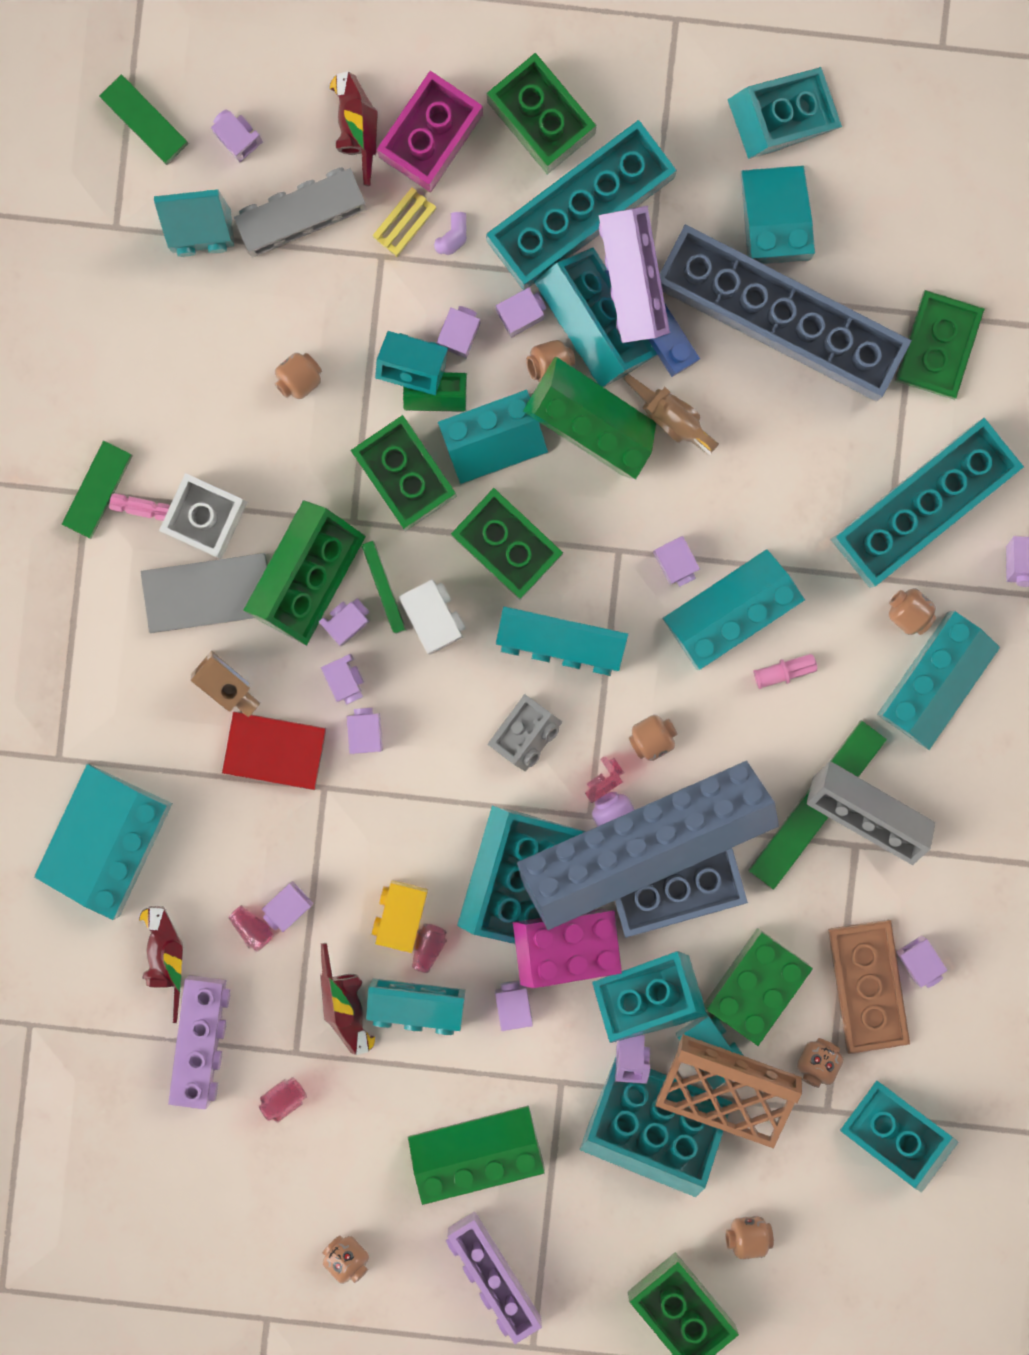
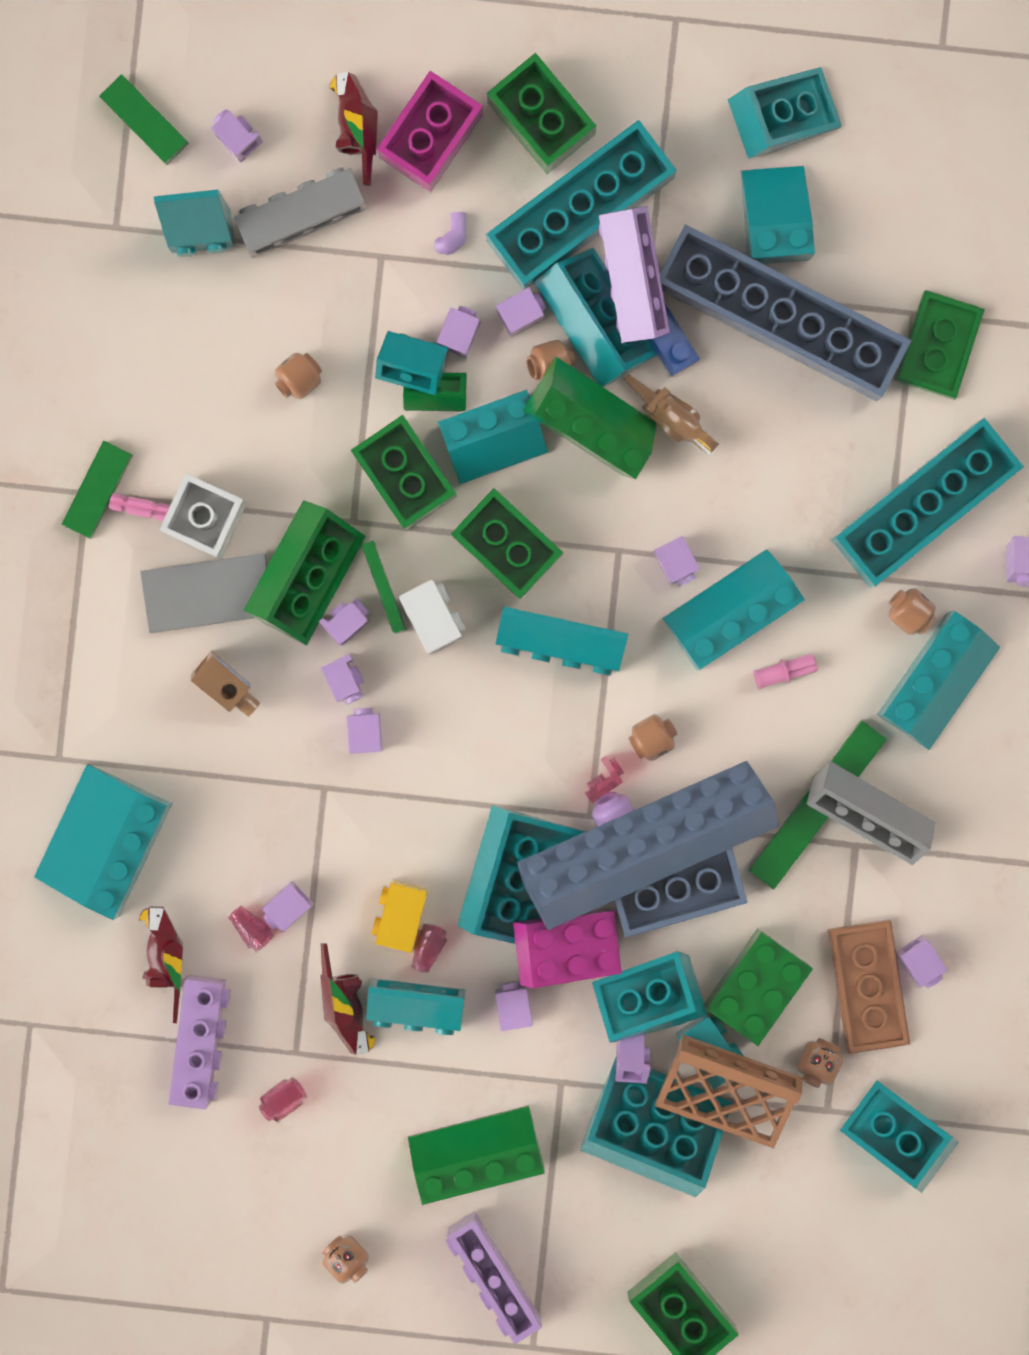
red tile [222,711,327,790] -> none
light yellow tile [372,187,437,257] -> none
light grey bracket [488,694,562,771] -> none
nougat head [725,1216,774,1259] -> none

